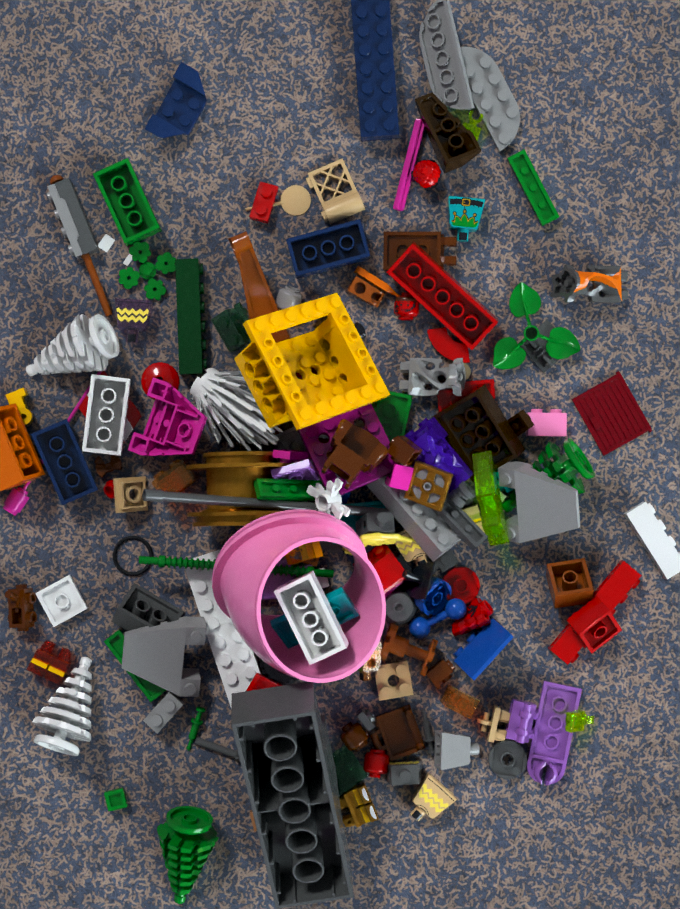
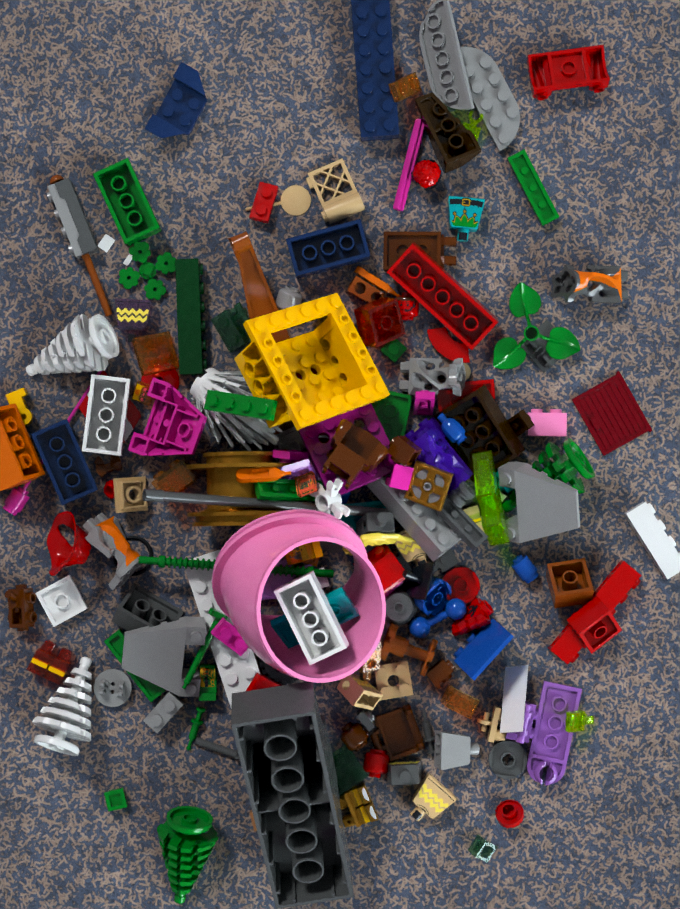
none -> red piece [47,511,91,576]
none -> light grey hips [82,513,142,590]
none -> light grey plate [93,668,132,707]
none -> tile [131,380,153,406]
none -> clear orange plate [132,331,179,376]
none -> green piece [182,607,228,689]
none -> green leg [199,664,217,701]
none -> green plate [204,390,278,421]
none -> dark pink plate [211,617,249,656]
none -> orange piece [236,467,291,483]
none -> clear orange tile [294,471,318,498]
none -> torso [337,674,383,710]
none -> clear red brick [354,297,406,348]
none -> green plate [380,336,407,363]
none -> clear orange plate [388,72,421,102]
none -> dark pink plate [413,390,435,416]
none -> blue plant [437,413,467,445]
none -> clear green slope [468,835,497,863]
none -> red plate [495,800,524,828]
none -> white sticker [500,665,528,733]
none -> blue brick [511,554,539,584]
none -> red piece [526,45,610,100]

